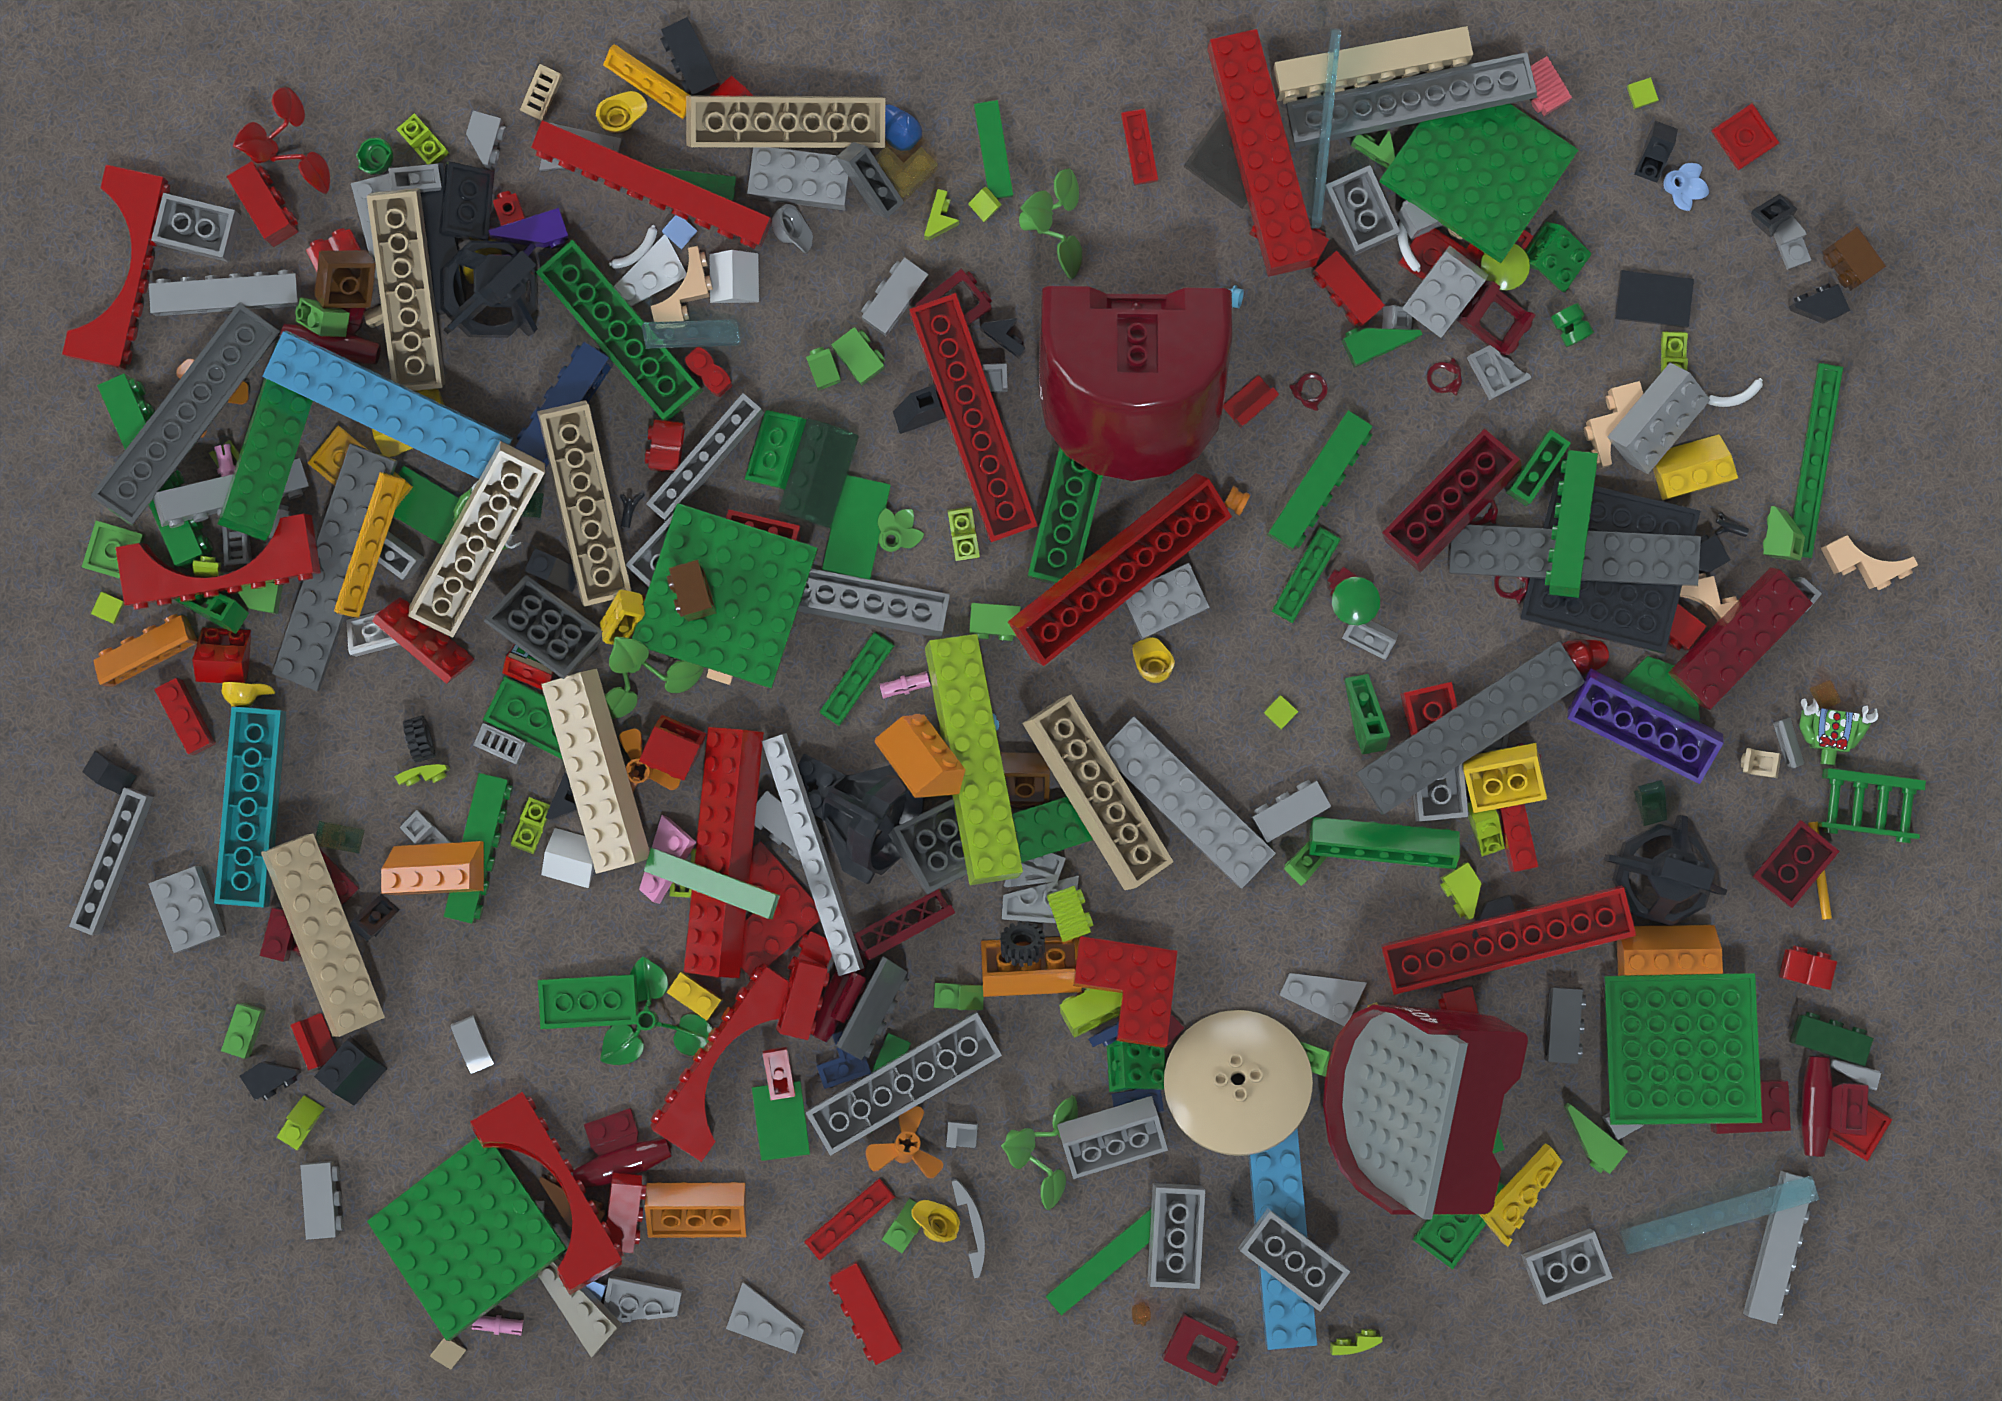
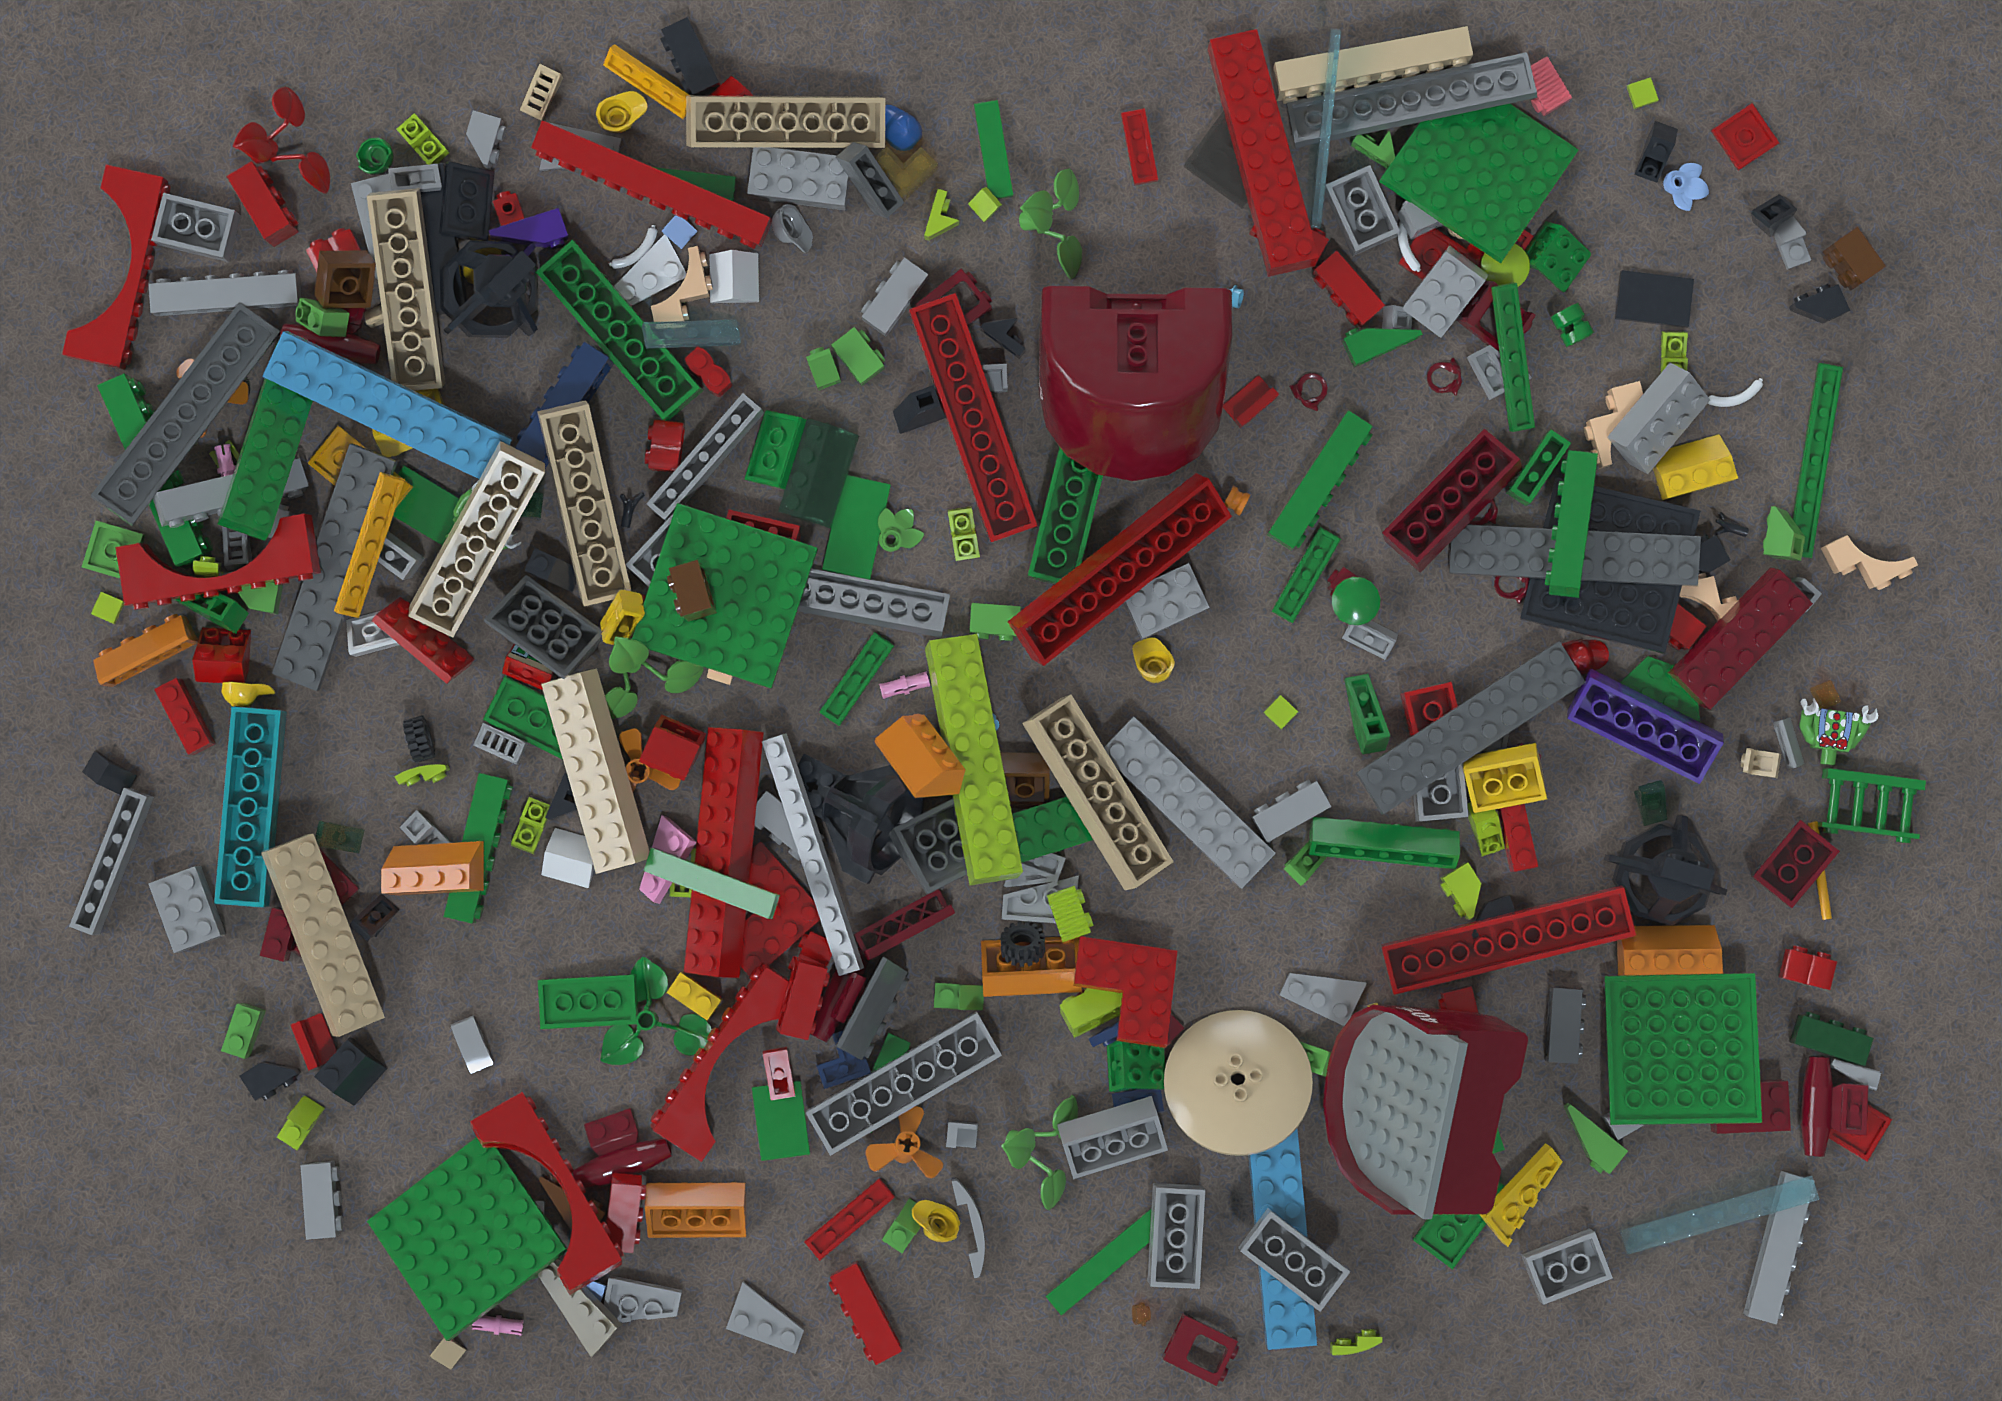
none -> green tile [1491,282,1535,432]

